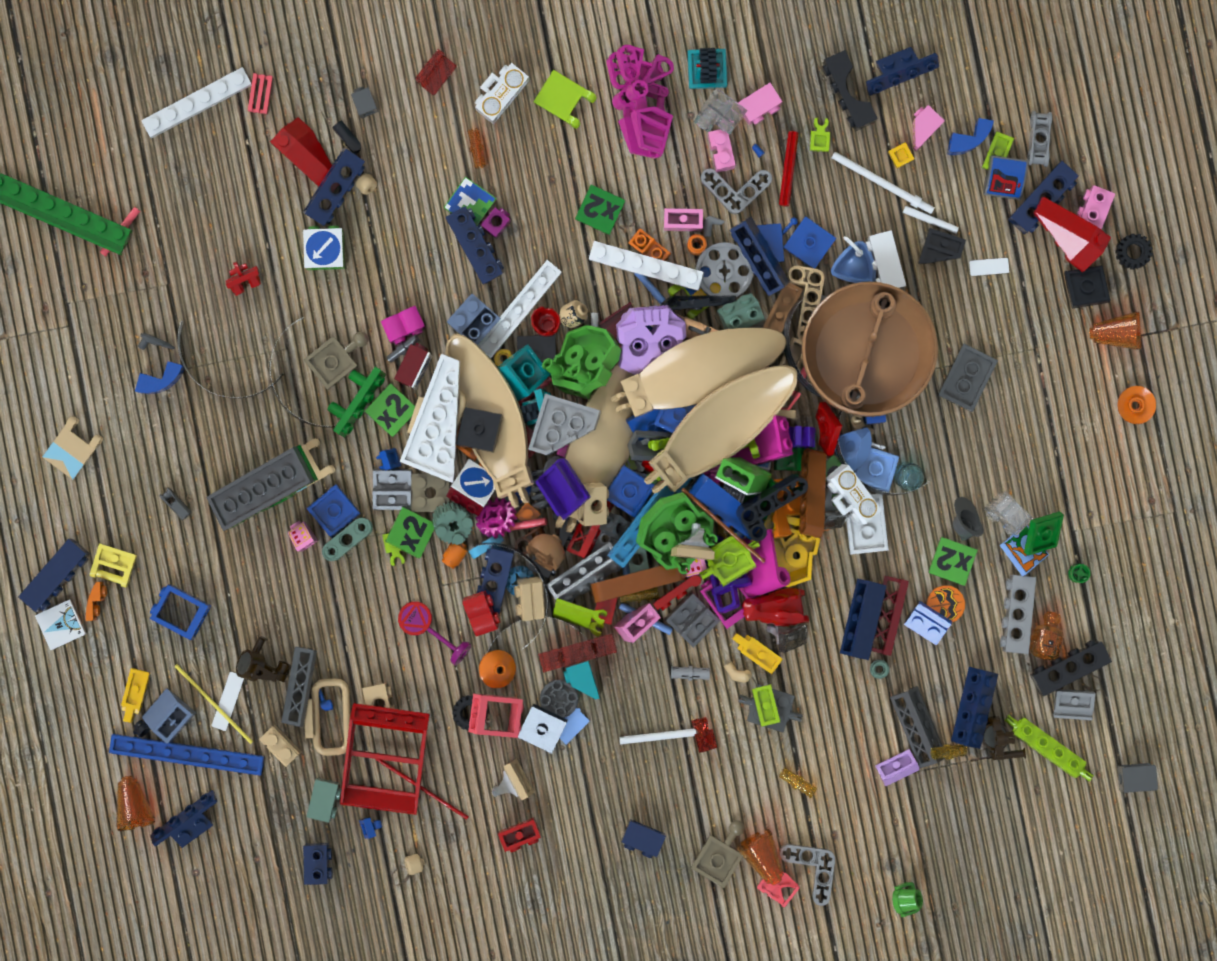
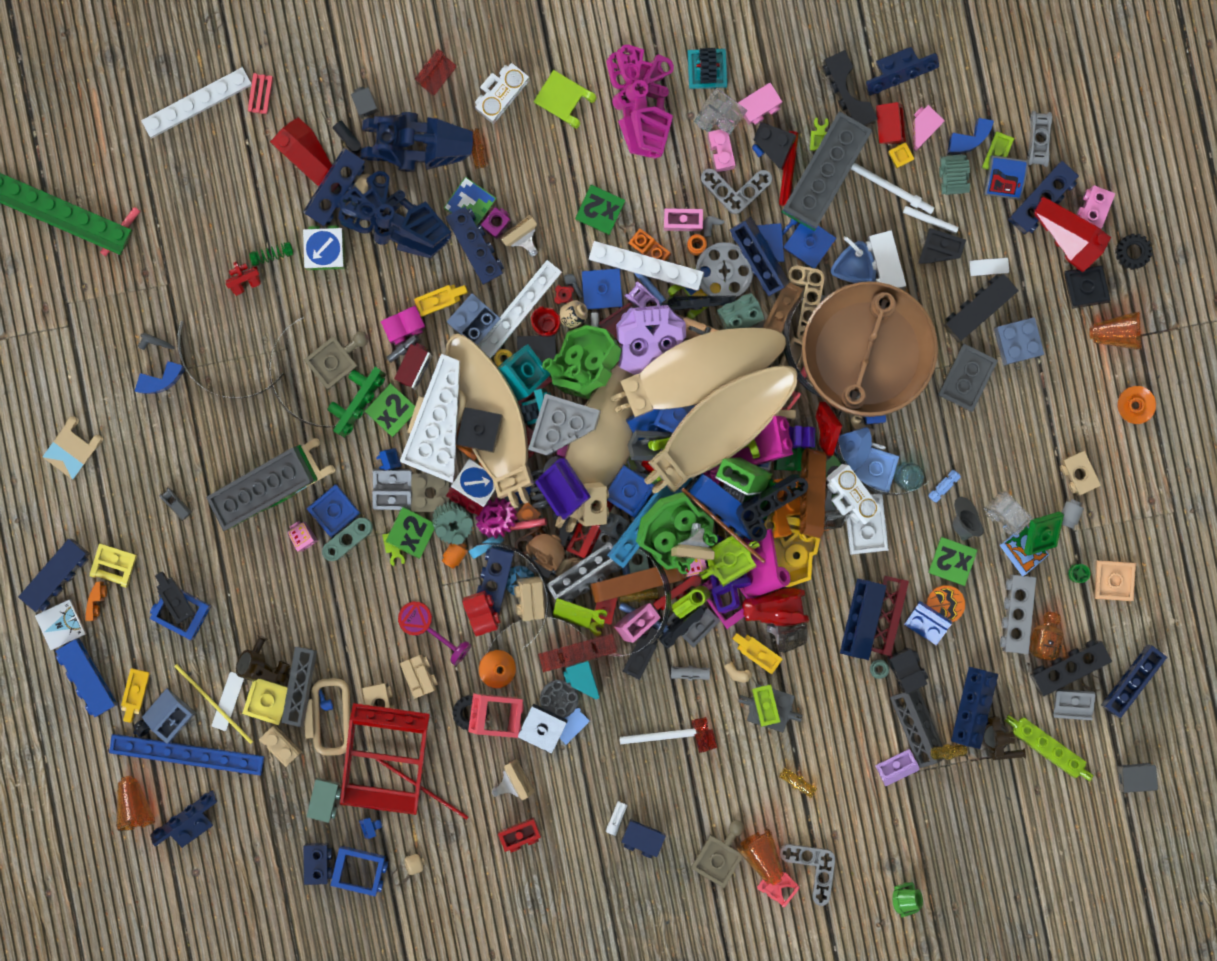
none -> blue brick [56,638,118,718]
none -> black hinge [155,571,195,624]
none -> light yellow plate [242,679,288,725]
none -> green piece [249,242,294,267]
none -> blue window [330,846,388,896]
none -> dark blue piece [338,171,452,259]
none -> dark blue piece [360,112,473,172]
none -> tan brick [400,654,438,699]
none -> yellow hinge [414,285,468,317]
none -> tan piece [499,215,538,257]
none -> red plate [554,285,574,304]
none -> tan arm [555,557,581,576]
none -> dark grey hand [564,274,583,299]
none -> blue plate [582,268,623,310]
none -> black sticker [605,547,671,656]
none -> white piece [605,801,627,836]
none -> black hinge [622,626,658,680]
none -> lavender piece [625,282,660,307]
none -> black hinge [659,606,705,649]
none -> lime piece [671,586,710,619]
none -> black wing [753,122,797,170]
none -> dark grey piece [781,111,872,231]
none -> red brick [876,102,906,144]
none -> black brick [886,647,928,694]
none -> light blue axle [928,470,961,503]
none -> sand green brick [939,155,970,195]
none -> black brick [943,274,1019,343]
none -> sand blue brick [994,317,1044,366]
none -> tan brick [1060,451,1101,496]
none -> light grey brick [1061,499,1084,529]
none -> light nougat tile [1094,560,1136,601]
none -> dark blue brick [1101,645,1168,719]

